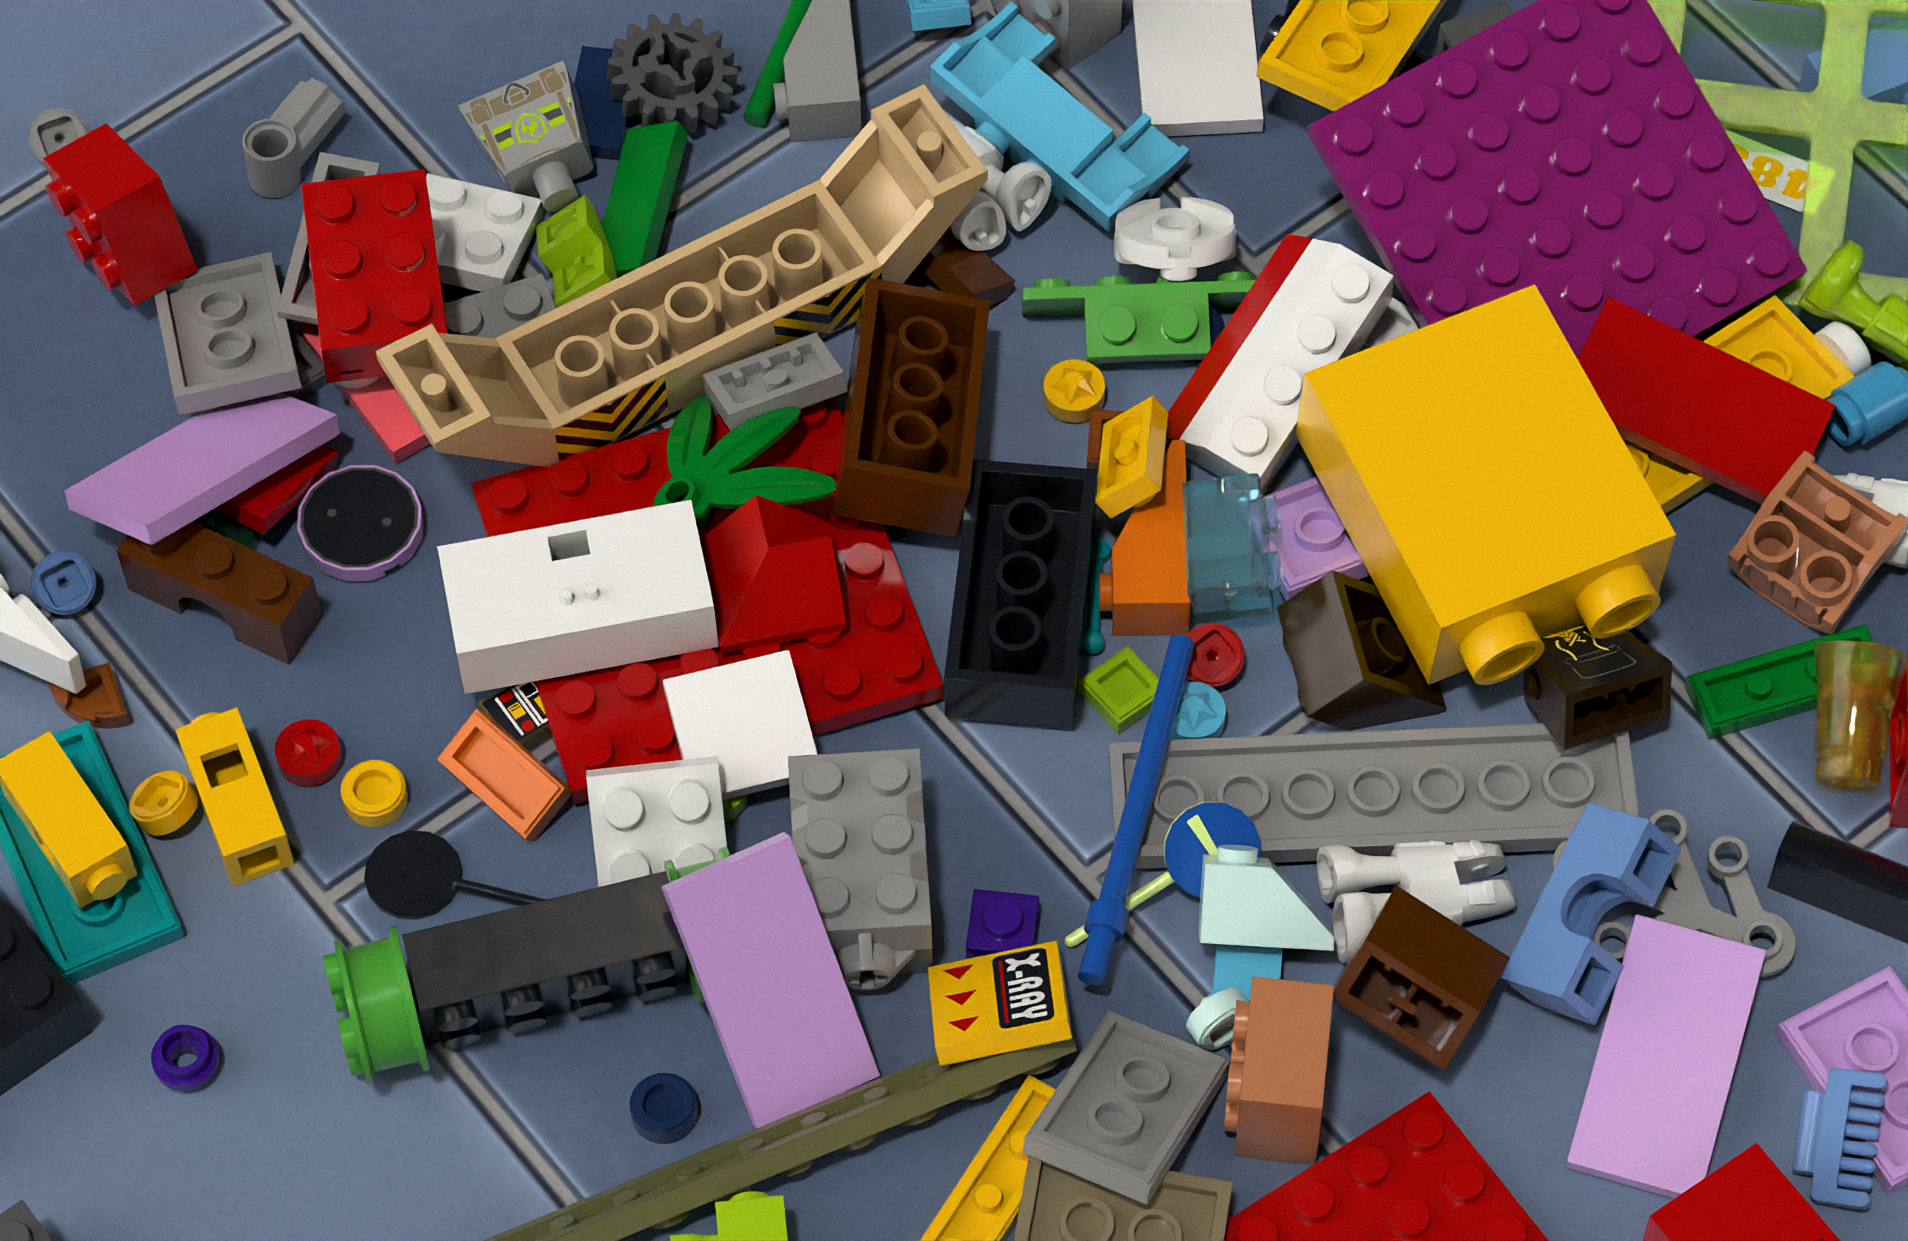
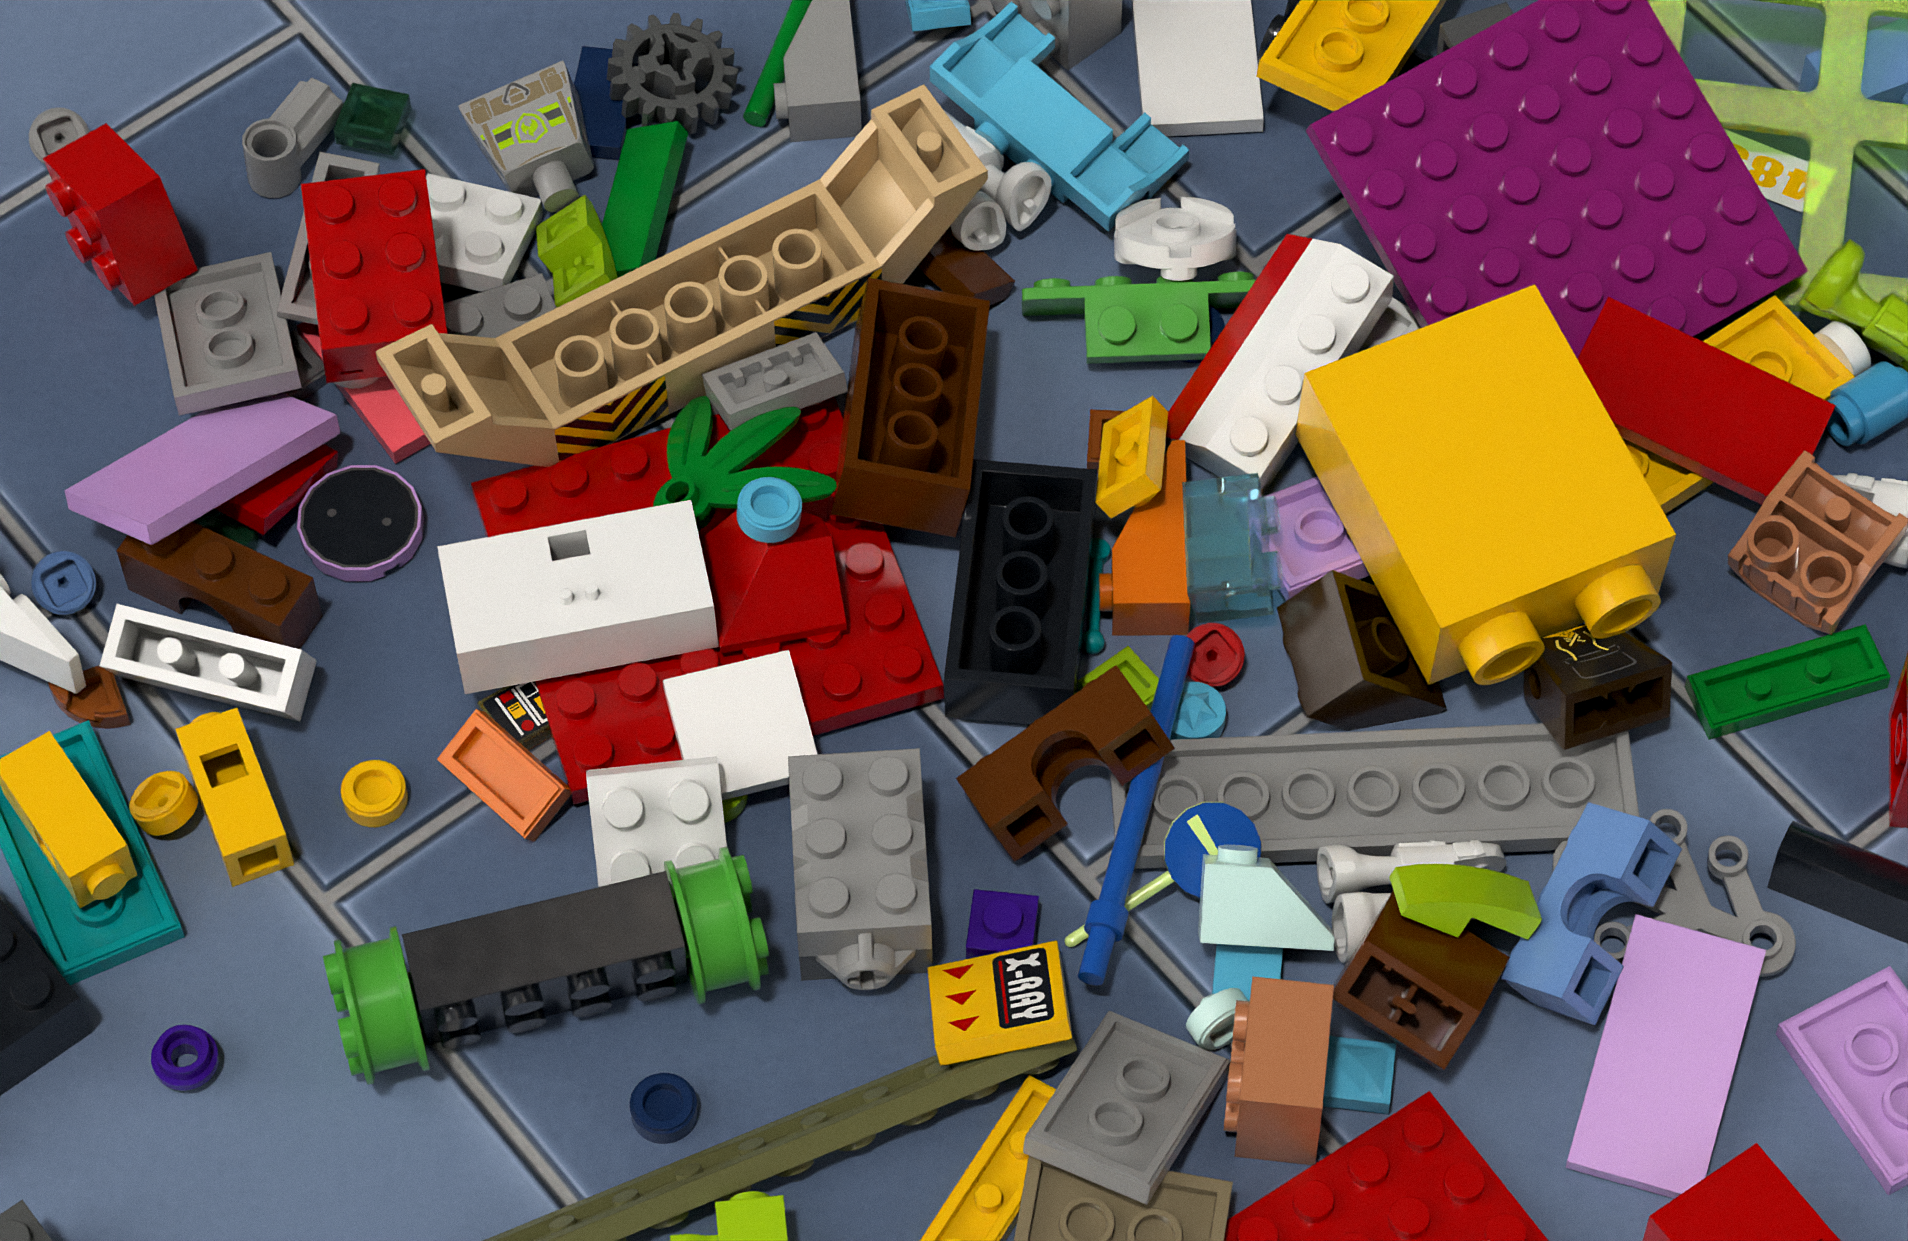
red tile [275,719,342,787] -> none
black piece [364,830,547,920] -> none
lavender tile [661,832,880,1128] -> none
yellow tile [1043,359,1105,423] -> none
medium blue piece [1792,1068,1889,1210] -> none
clear yellow plant [1814,641,1906,789] -> none
none -> white brick [99,604,317,722]
none -> clear green plate [334,83,412,155]
none -> medium azure tile [737,477,802,543]
none -> reddish brown arch [956,665,1175,862]
none -> medium azure tile [1323,1036,1396,1114]
none -> lime slope [1389,864,1542,940]

